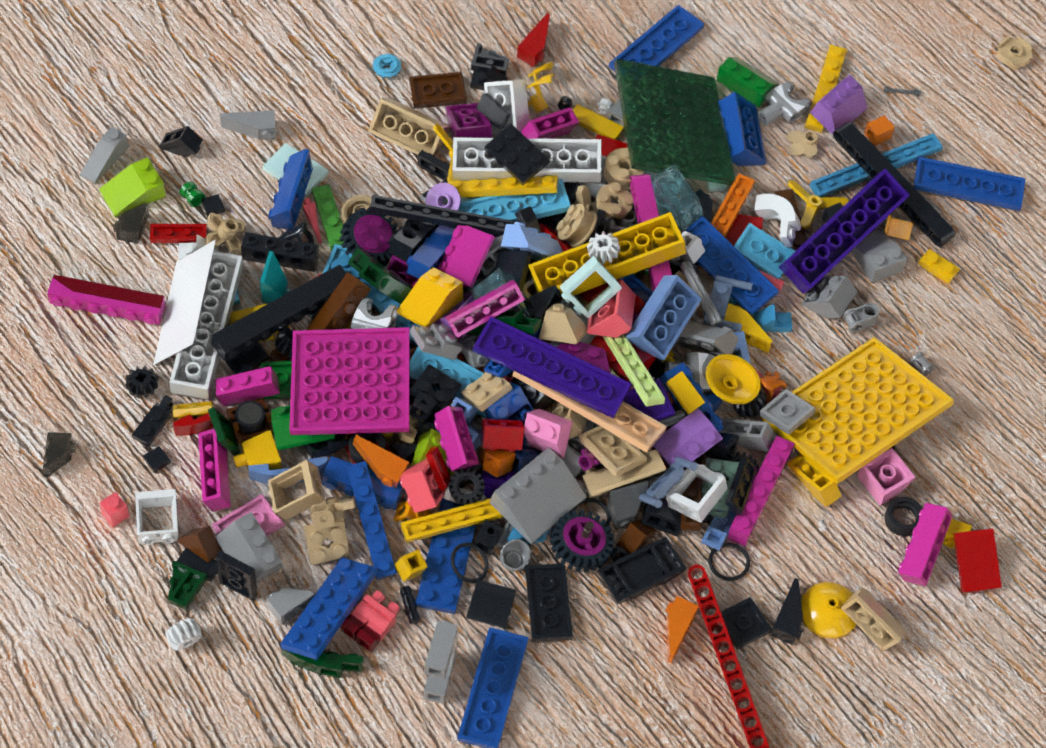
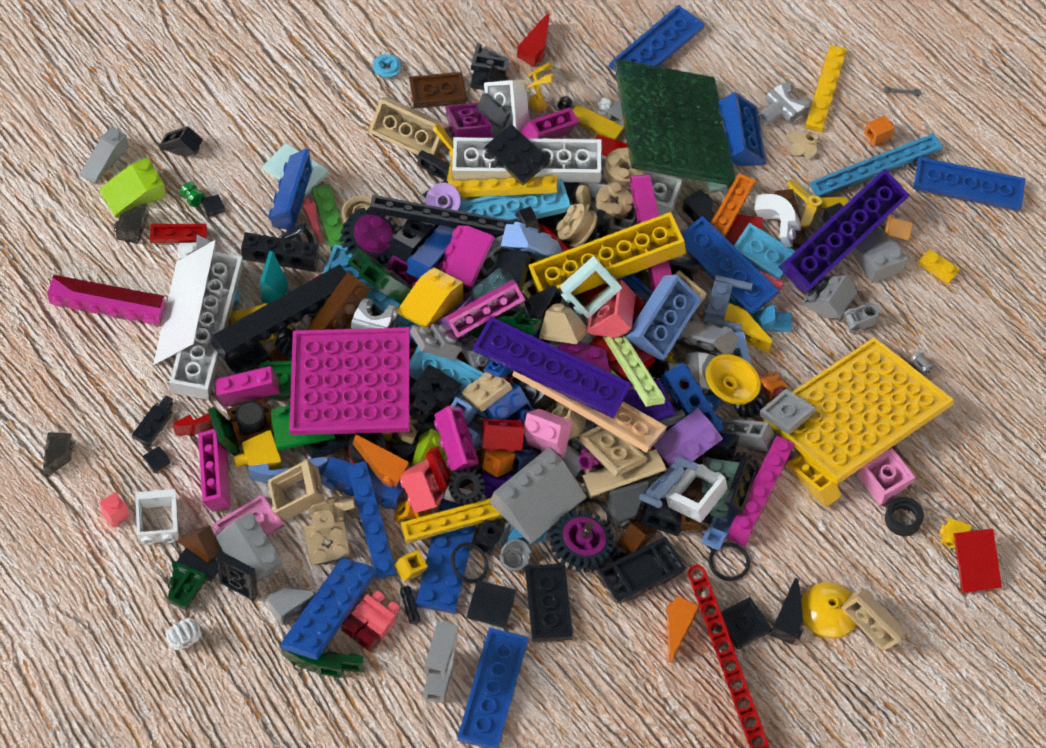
black gear [125,366,158,399] -> none
yellow plate [173,401,212,419] -> none
tan plant [205,213,245,255] -> none
light grey slope [220,110,276,140] -> none
white gear [587,231,620,265] -> none
clear light blue slope [651,165,704,231] -> none
yellow tile [666,371,705,415] -> none
white brick [679,231,705,264] -> none
light grey axle [681,261,721,325] -> none
green slope [716,57,780,108] -> none
medium lavender slope [810,74,867,135] -> none
black beam [833,122,956,247] -> none
dark pink brick [899,503,953,586] -> none
tan plate [996,36,1033,70] -> none

